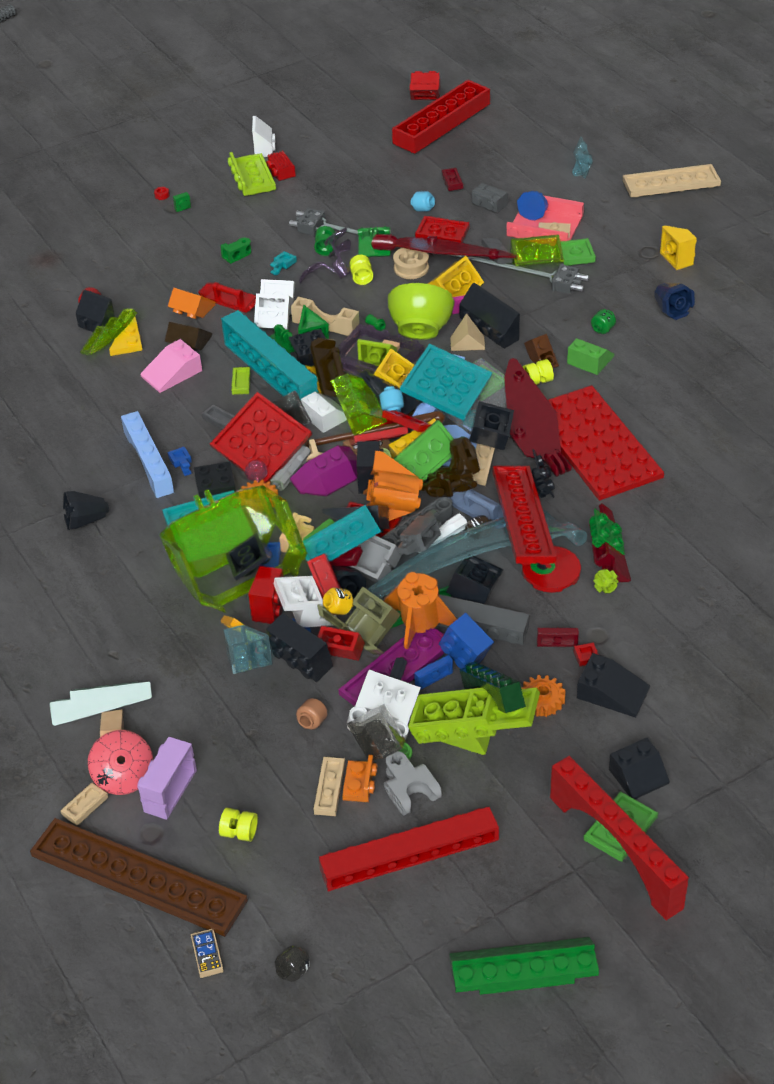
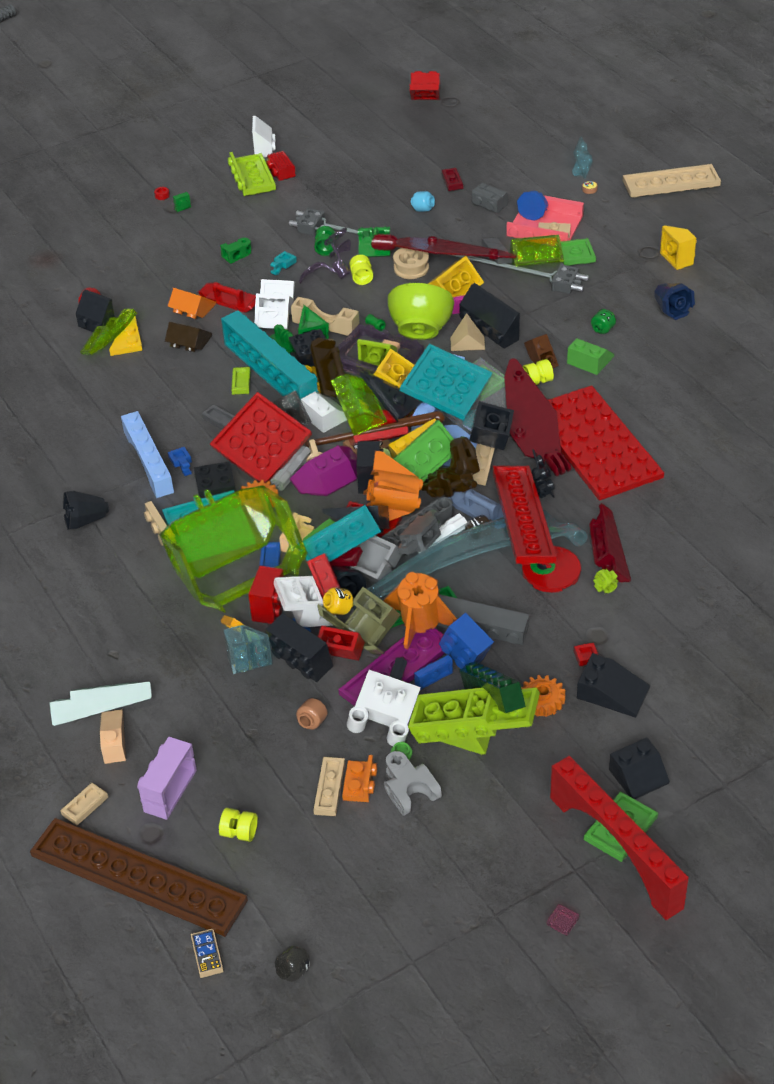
coral dish [88,730,153,795] -> none
bright pink slope [140,339,202,393] -> none
black slope [226,533,273,581] -> none
clear pink plate [245,460,268,482] -> none
red brick [319,807,499,891] -> none
clear smoke slope [347,704,406,760] -> none
medium azure head [379,386,404,412] -> none
red tile [382,410,431,432] -> none
red brick [392,80,490,154] -> none
red plate [415,216,470,243] -> none
black slope [446,553,503,604] -> none
green slope [449,937,599,995] -> none
dark red plate [537,628,579,647] -> none
green hinge [589,509,625,555] -> none
none -> tan plate [144,501,176,551]
none -> clear pink tile [547,904,579,936]
none -> tile [582,181,598,194]

